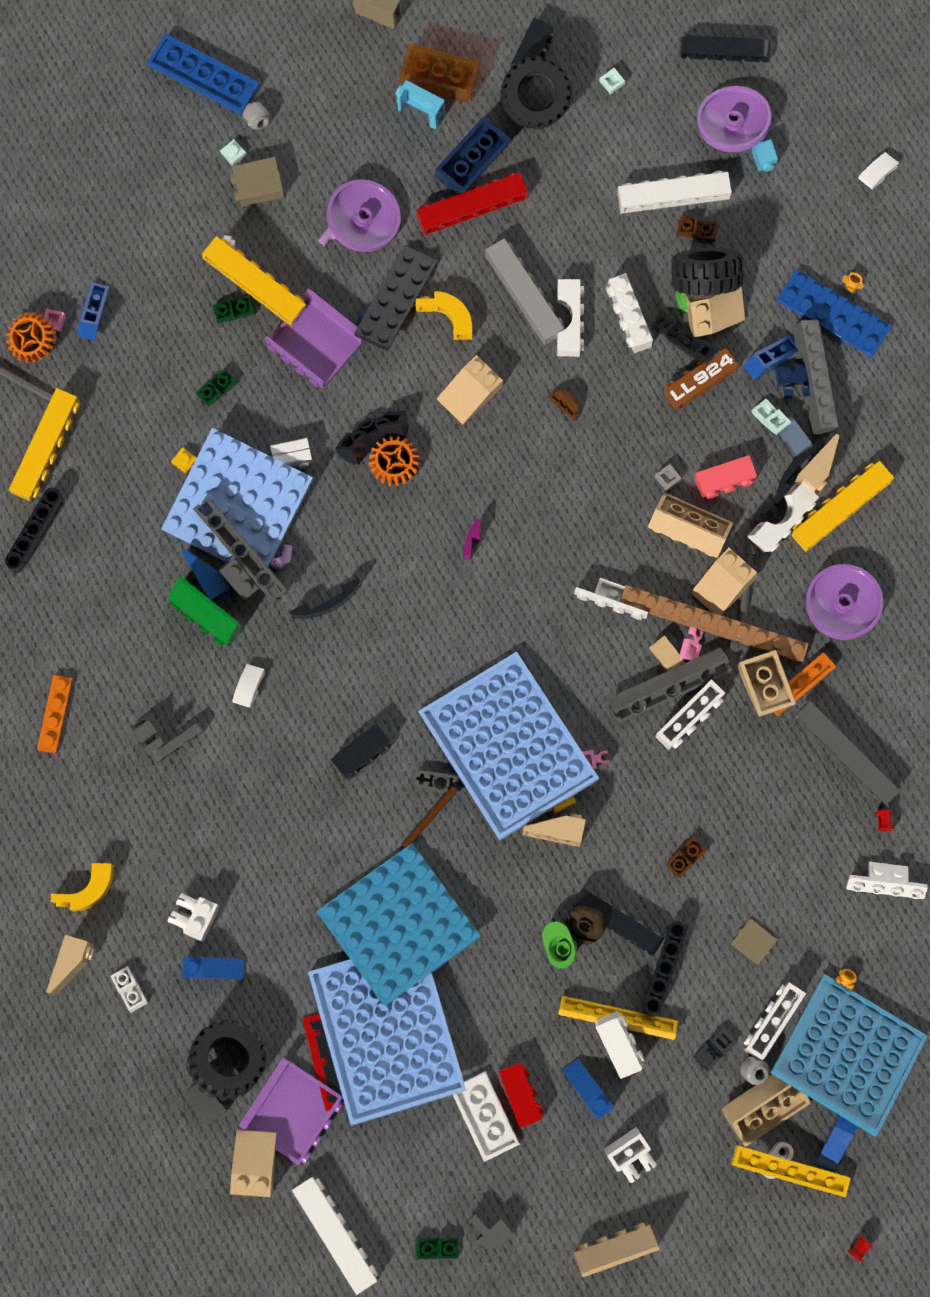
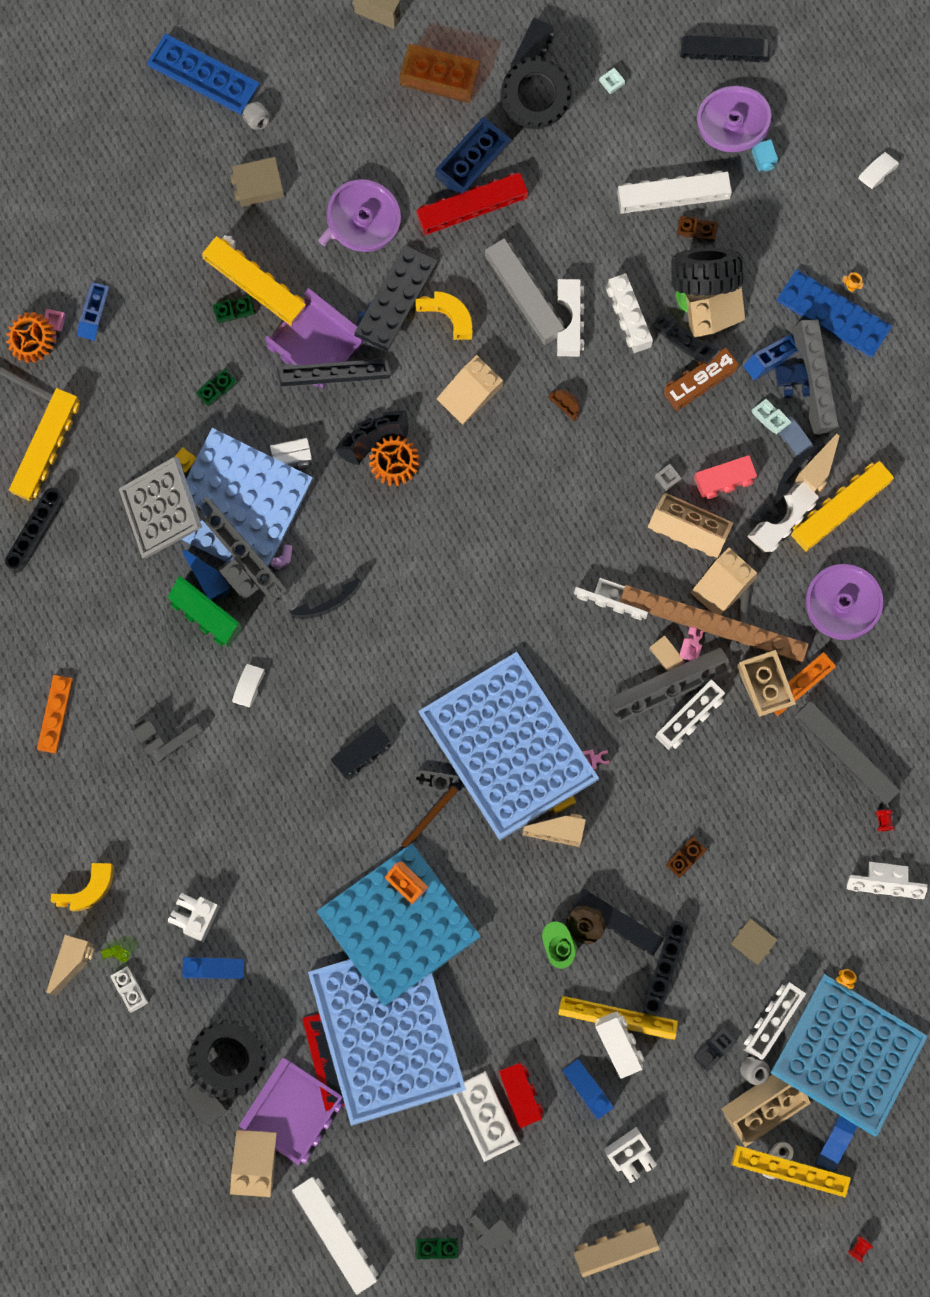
light aqua plate [220,140,246,166] -> none
medium azure panel [396,80,445,130] -> none
magenta slope [463,519,481,560] -> none
none -> clear neon green arm [100,945,130,963]
none -> light grey plate [119,457,203,558]
none -> black plate [277,359,391,387]
none -> orange slope [384,861,429,904]

